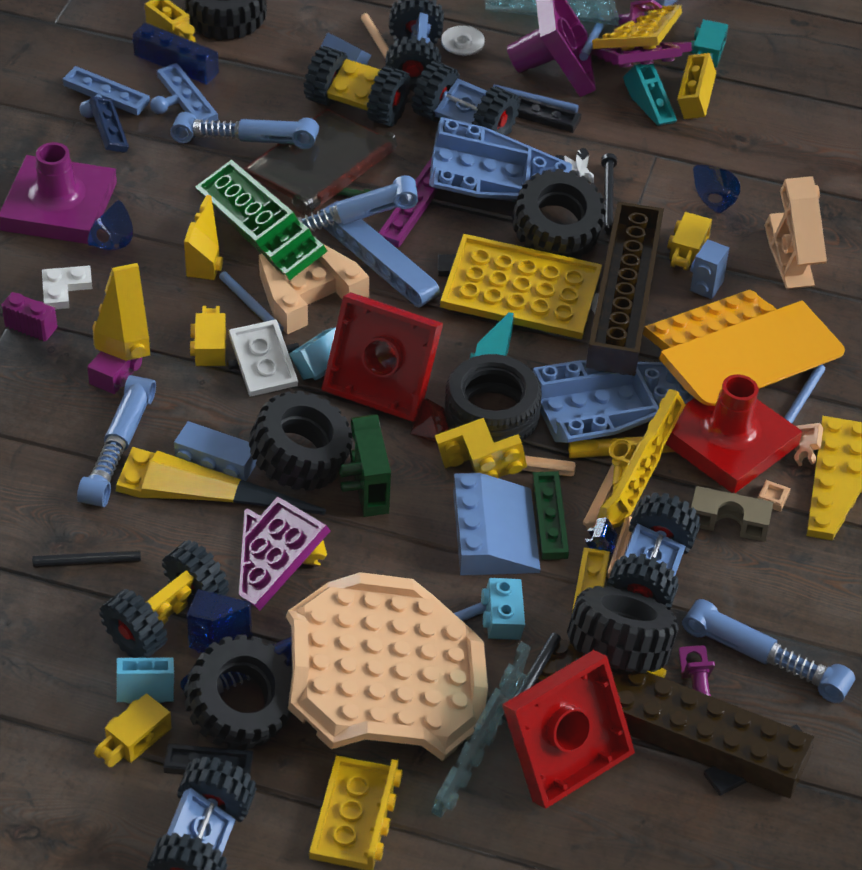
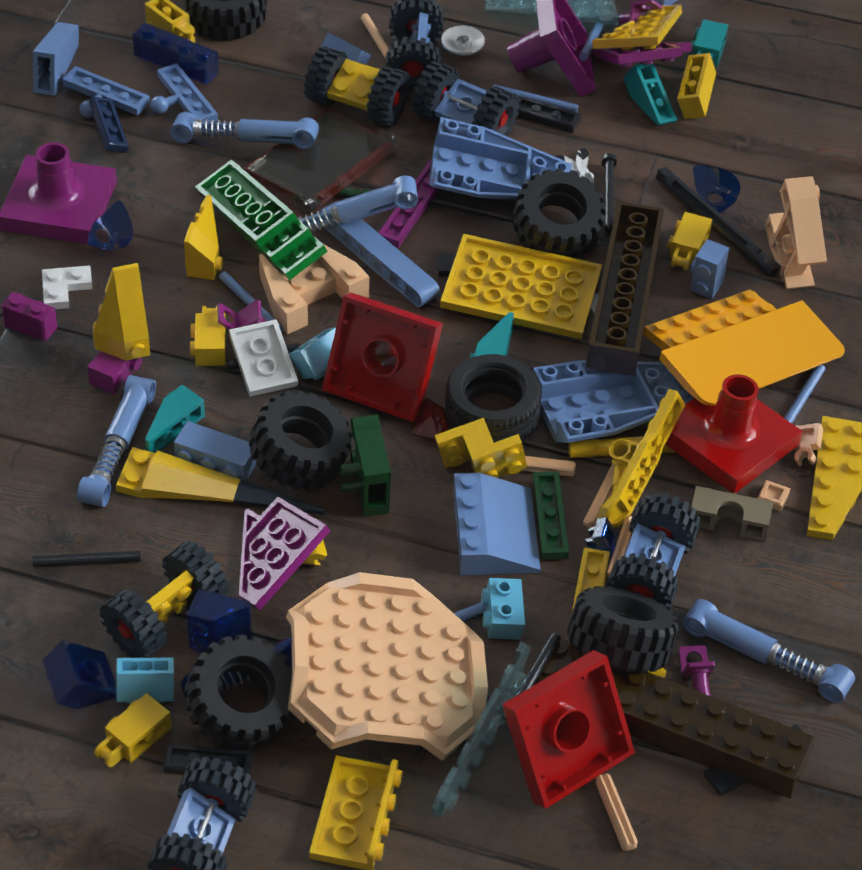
none -> medium blue slope [33,22,79,96]
none -> clear blue slope [42,640,117,709]
none -> teal slope [145,385,205,453]
none -> magenta bracket [217,299,268,330]
none -> light nougat axle [596,773,638,851]
none -> black piece [655,167,781,277]

